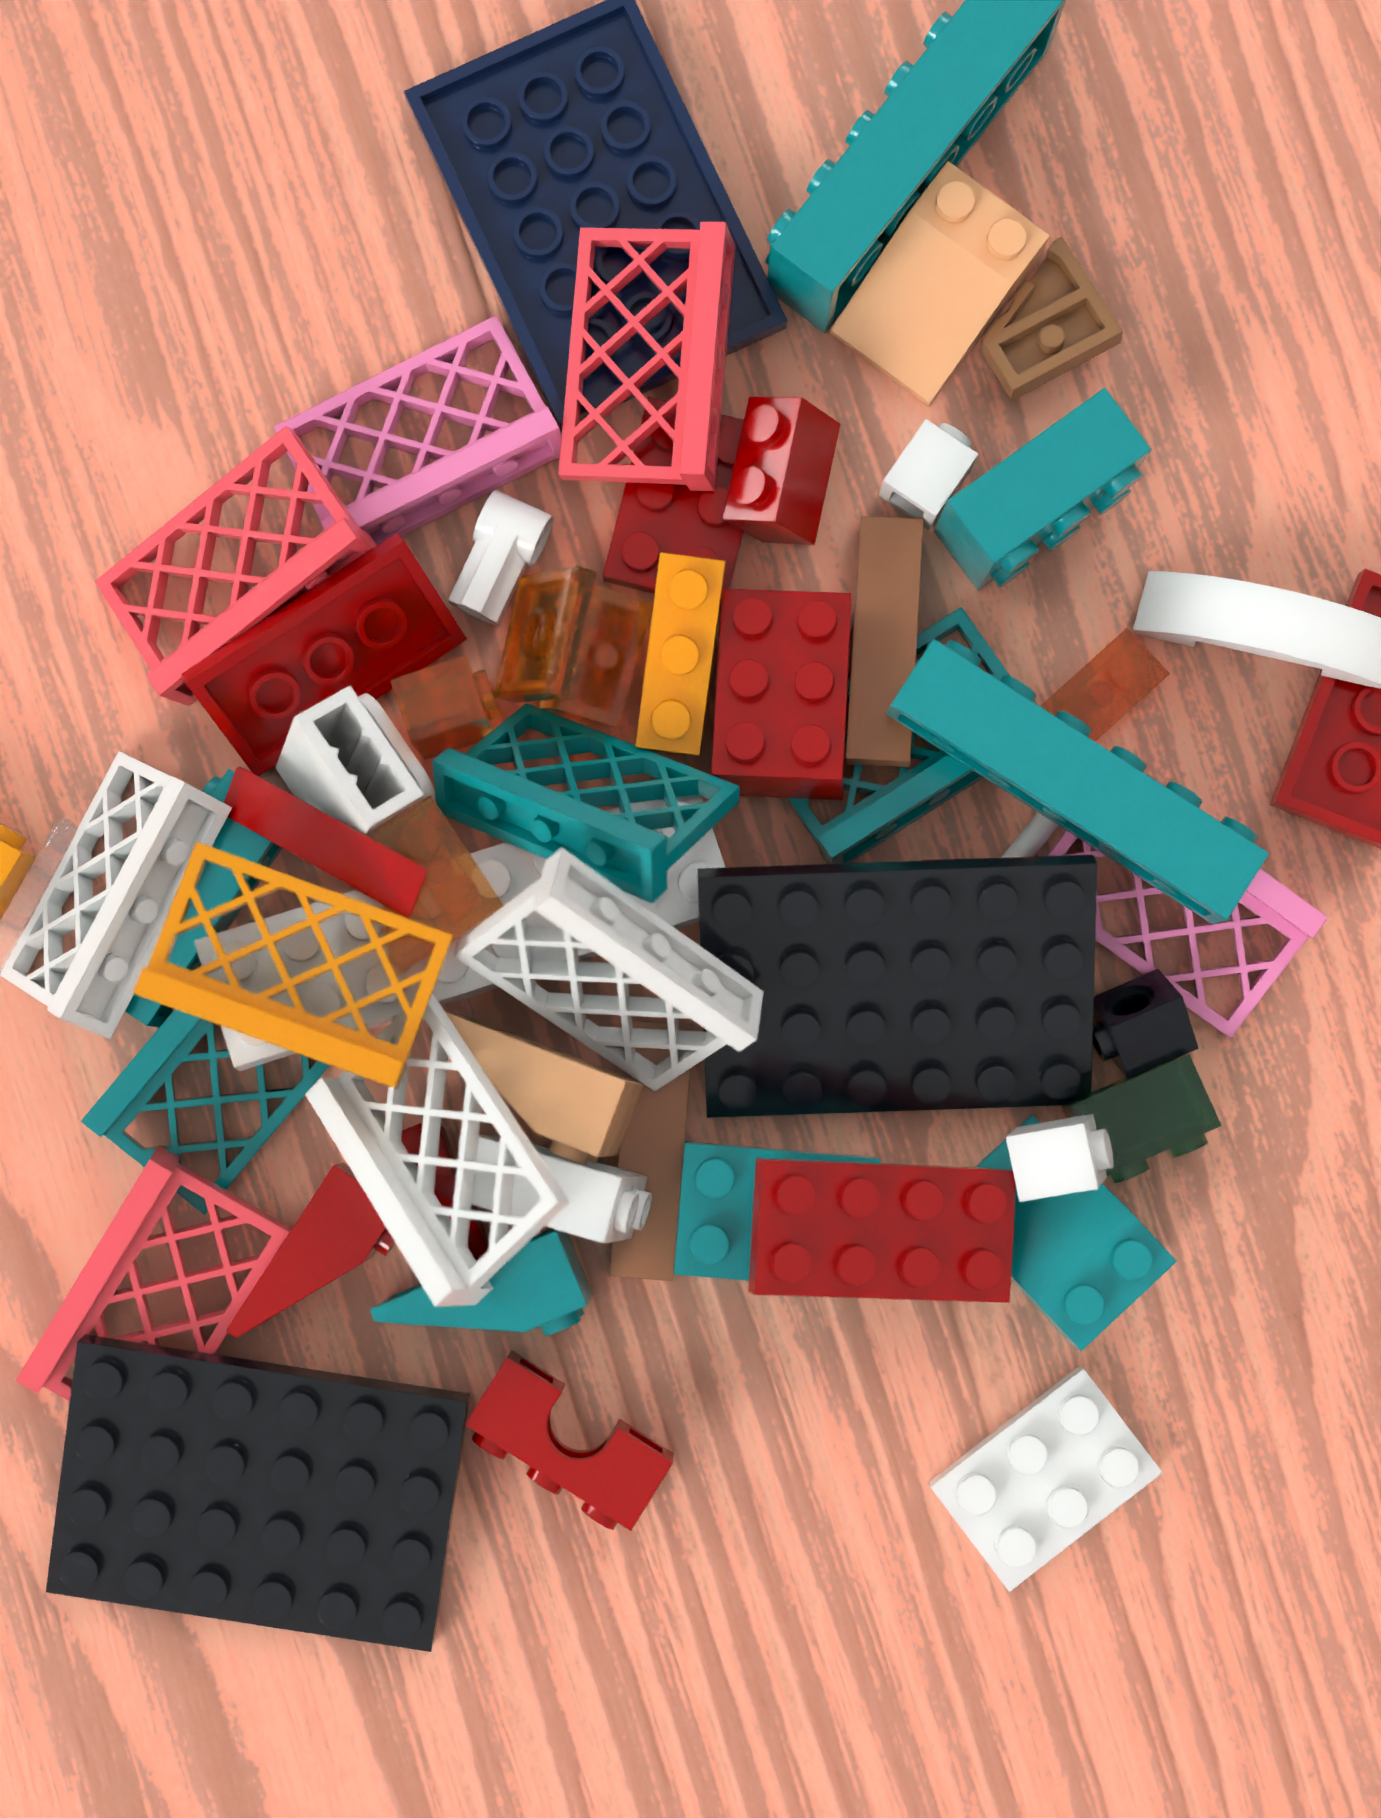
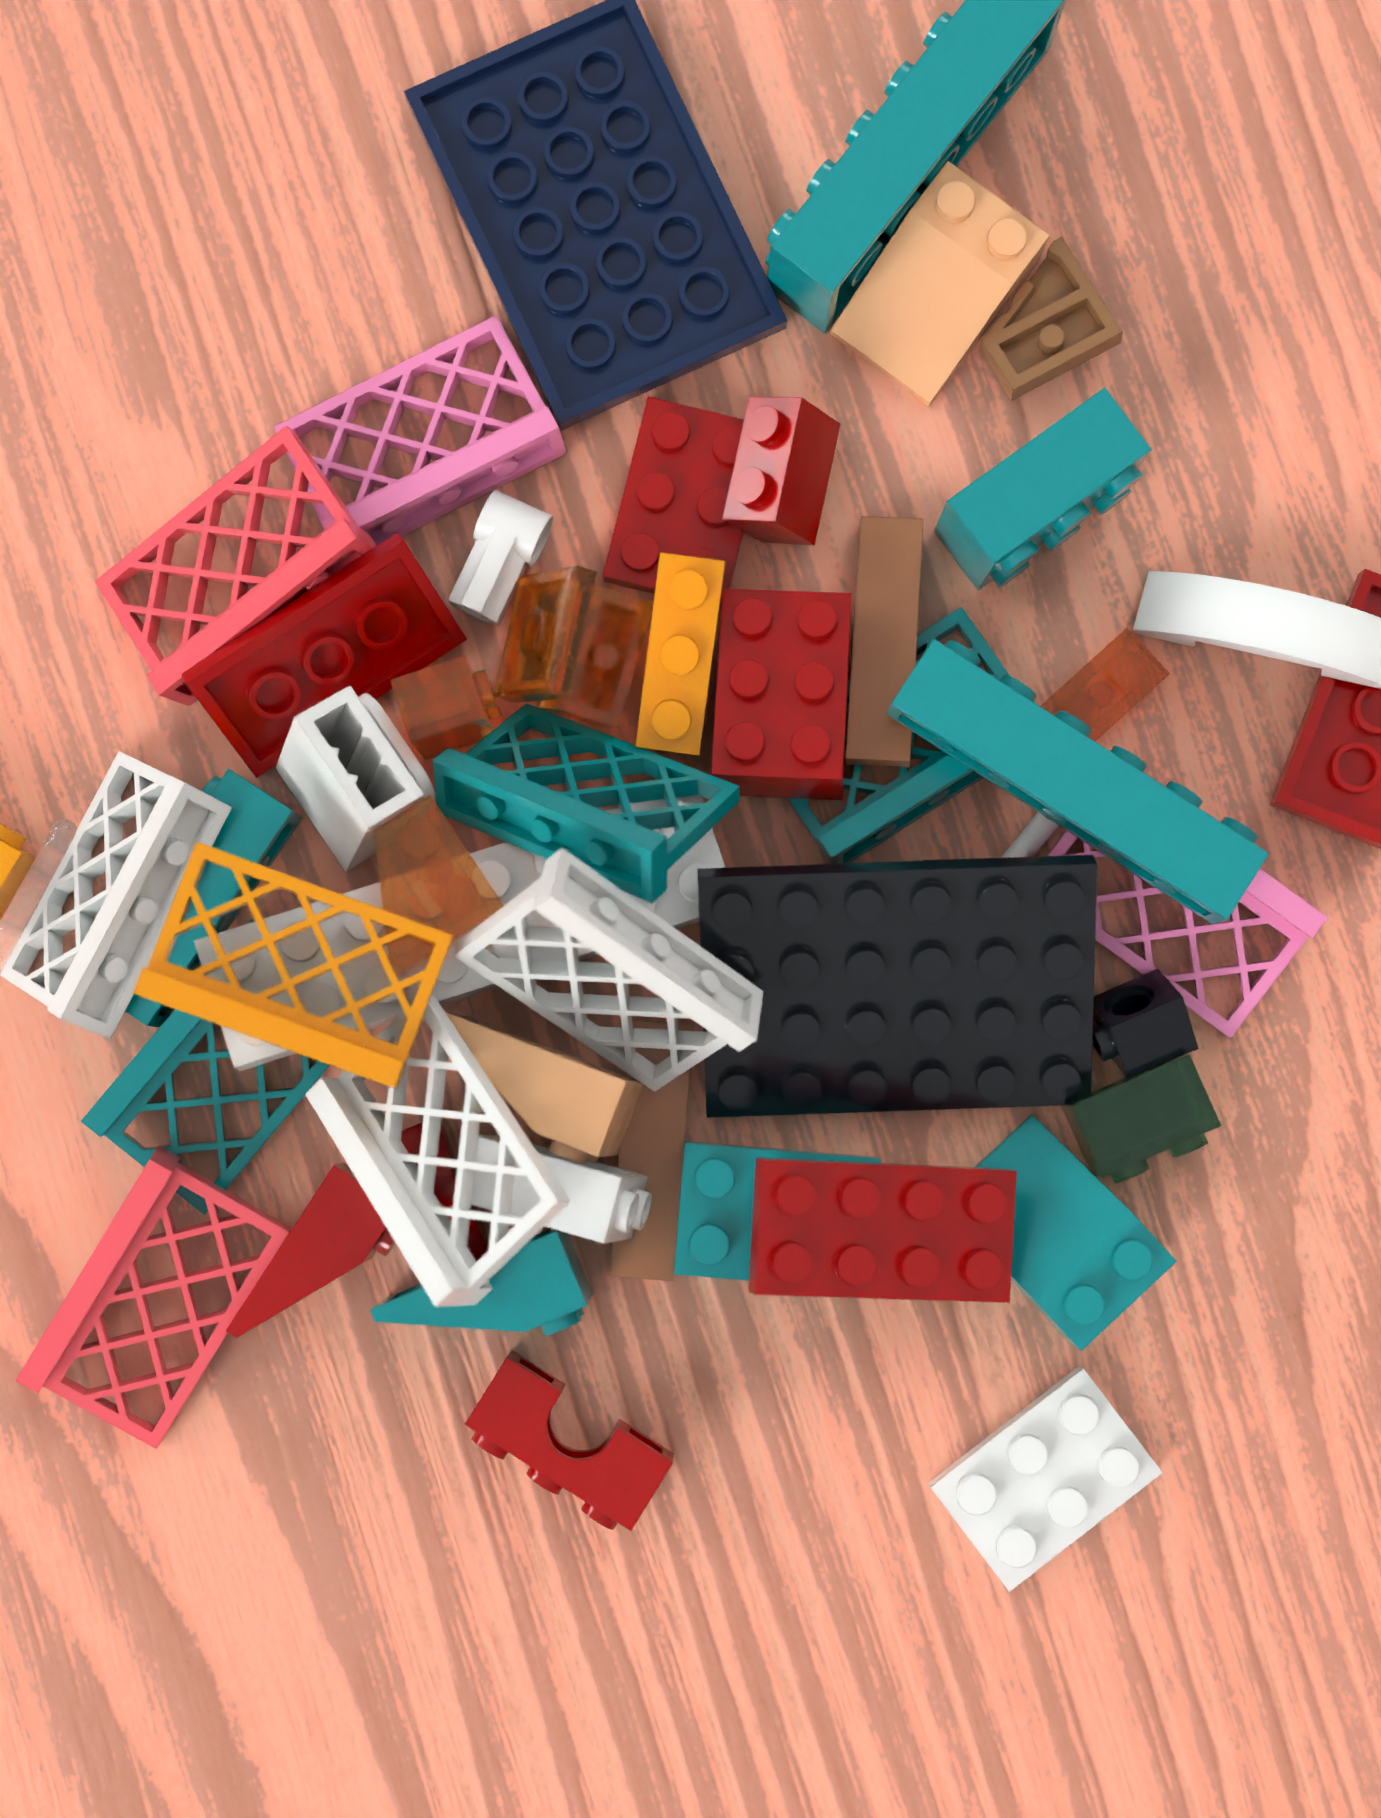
black plate [46,1334,470,1652] -> none
red sticker [224,767,427,917] -> none
coral fence [558,221,736,491] -> none
white brick [878,419,978,531] -> none
white brick [1006,1114,1113,1202] -> none

